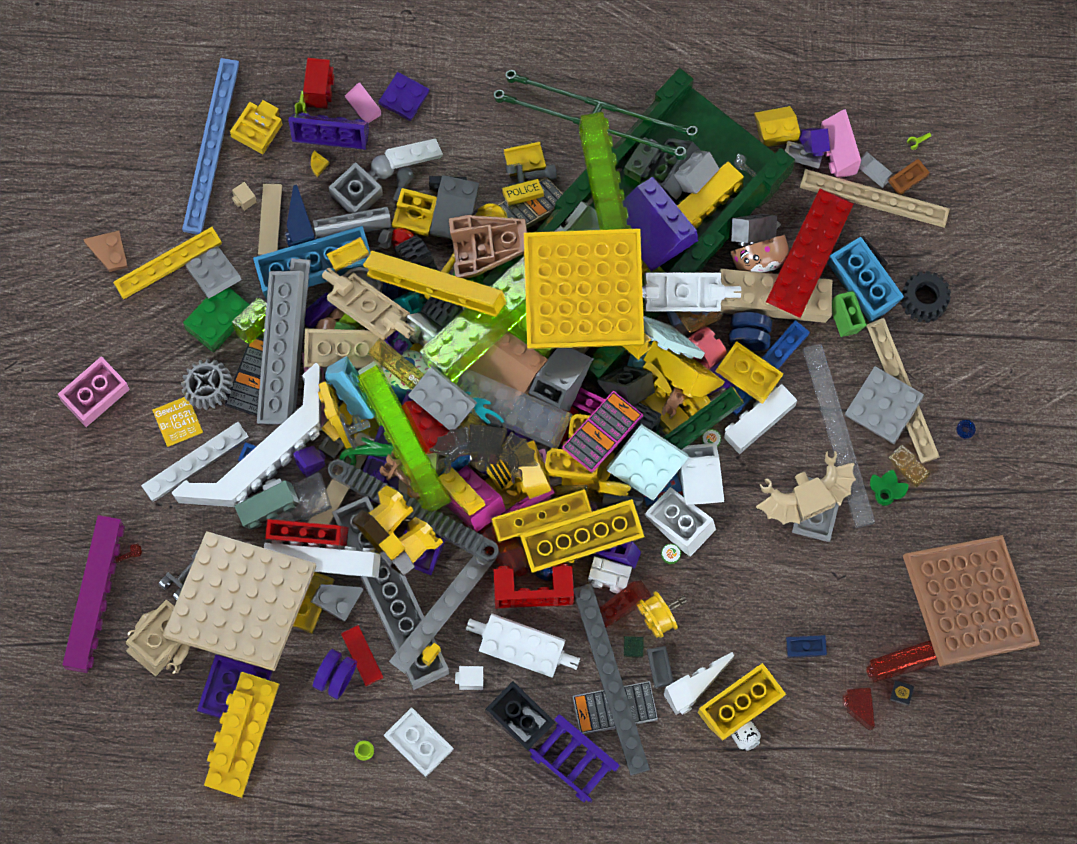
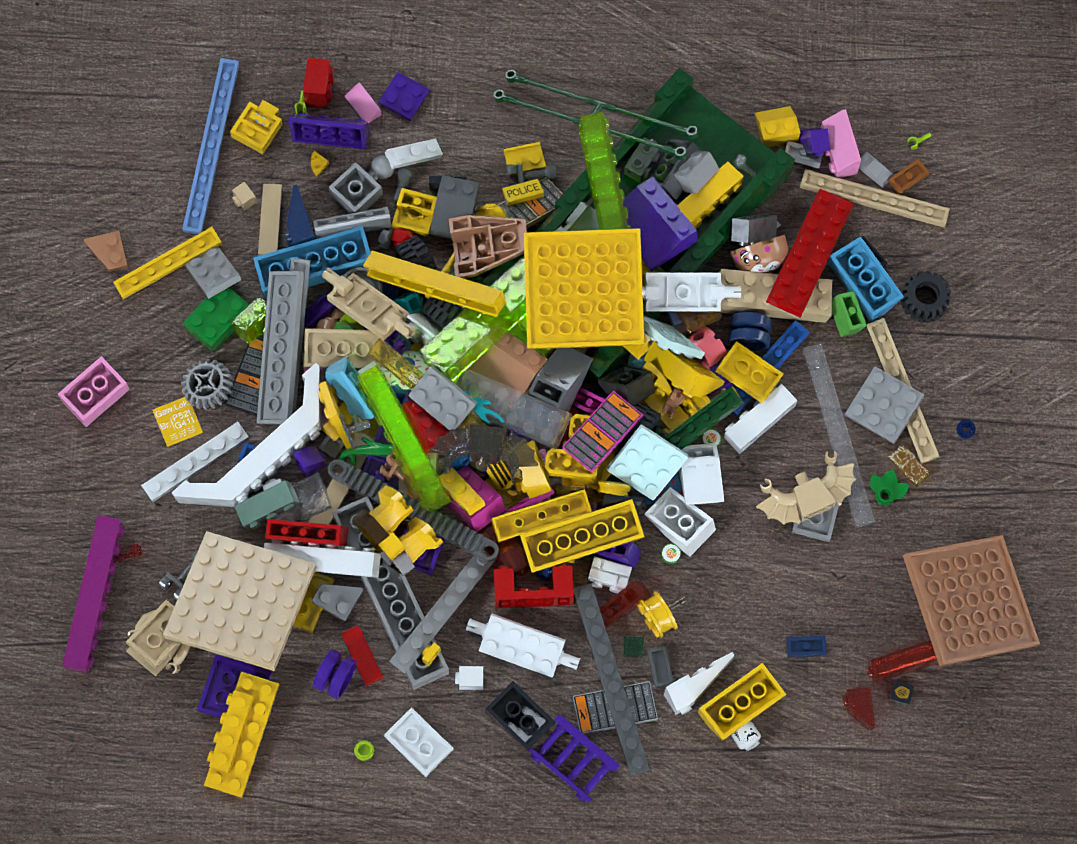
yellow tile [327,237,370,272] -> none

